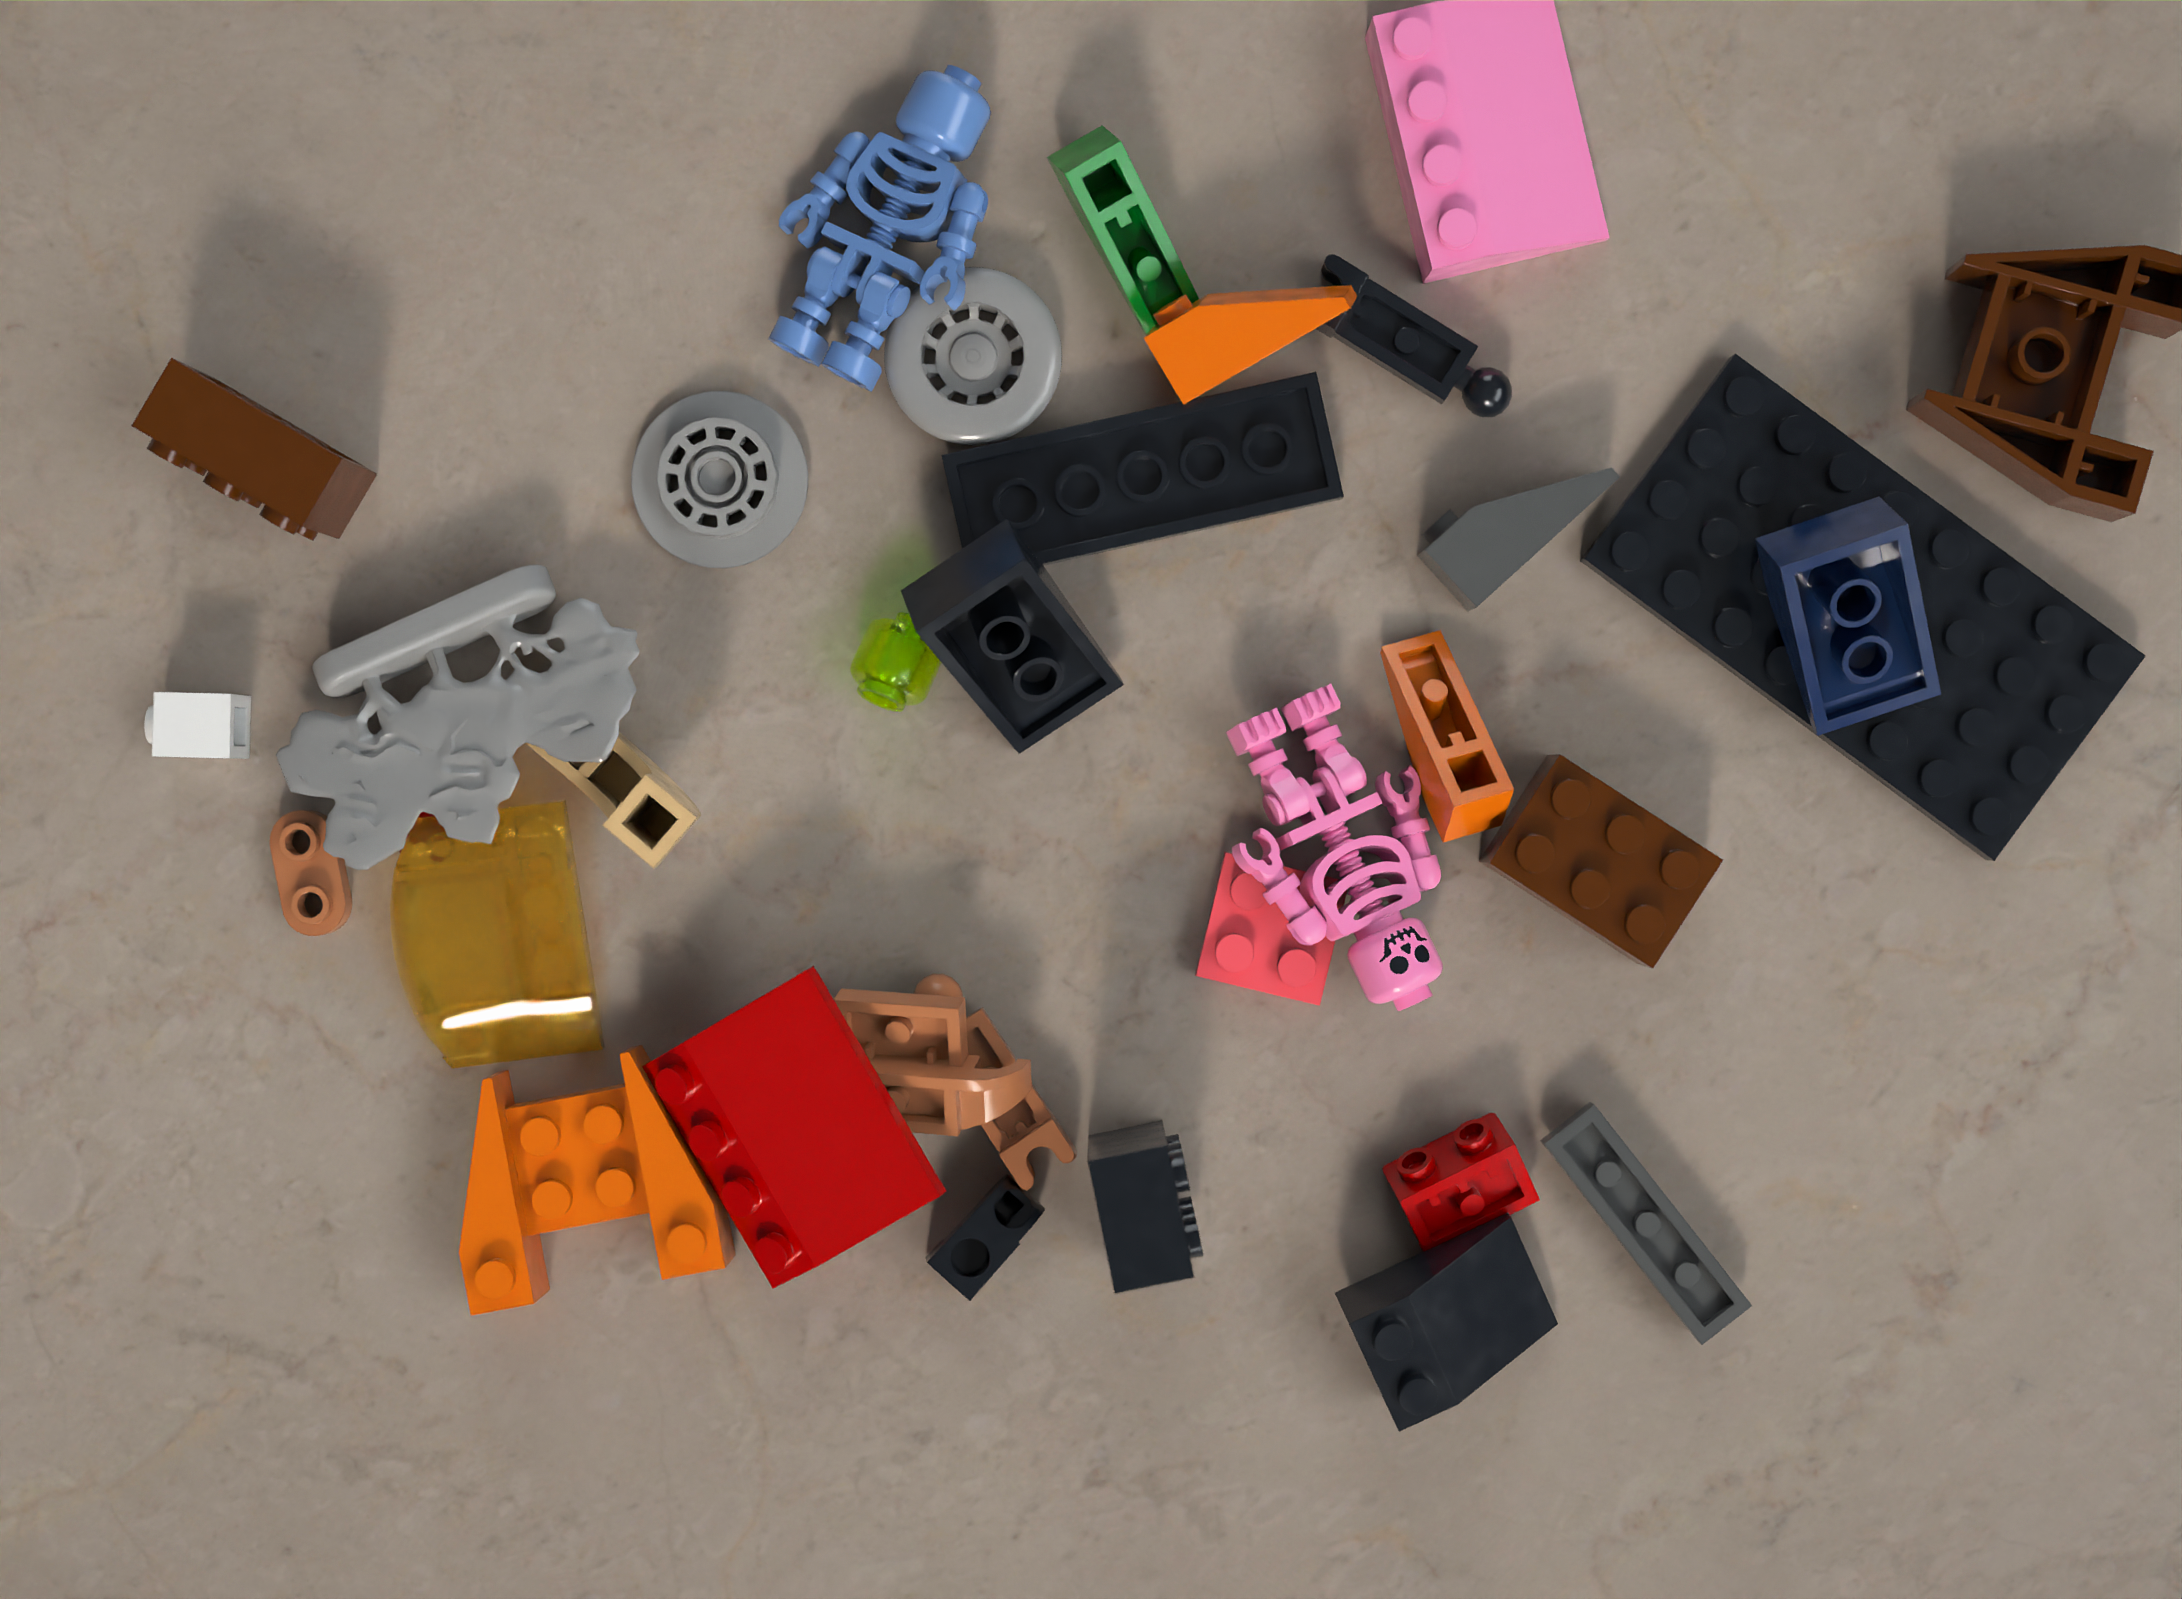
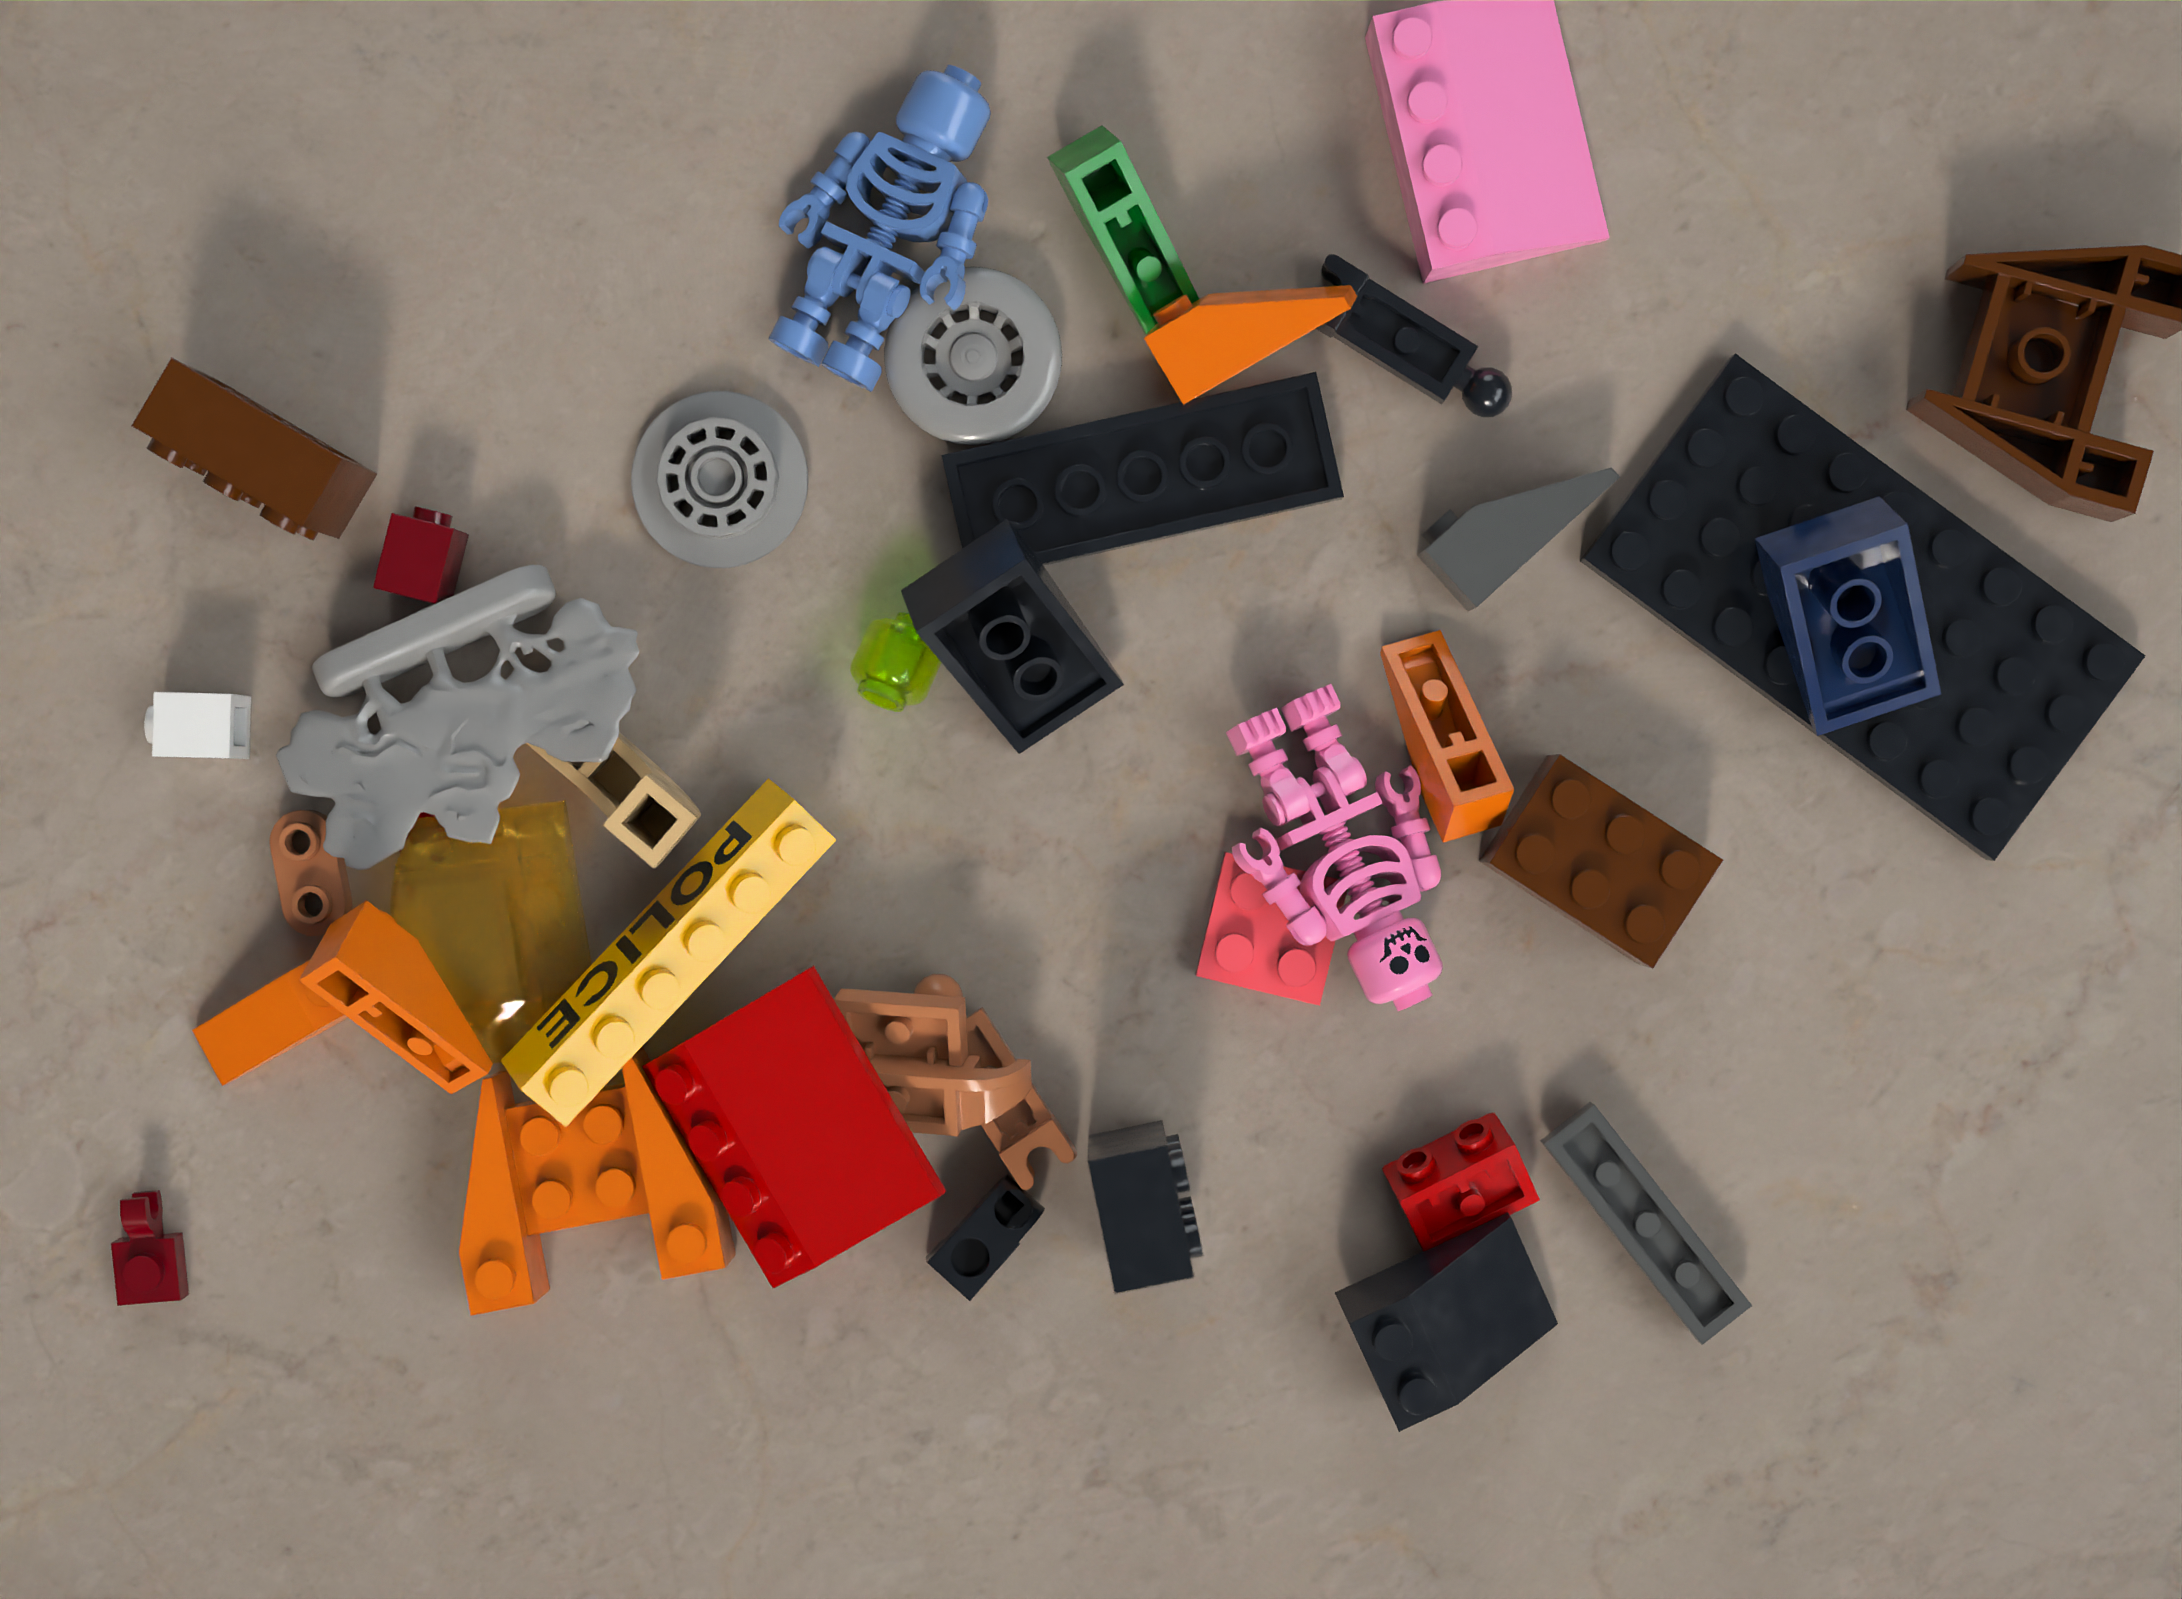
none -> dark red plate [111,1190,189,1306]
none -> orange slope [192,960,348,1086]
none -> orange slope [299,900,493,1094]
none -> dark red brick [373,506,469,604]
none -> yellow brick [500,778,836,1127]

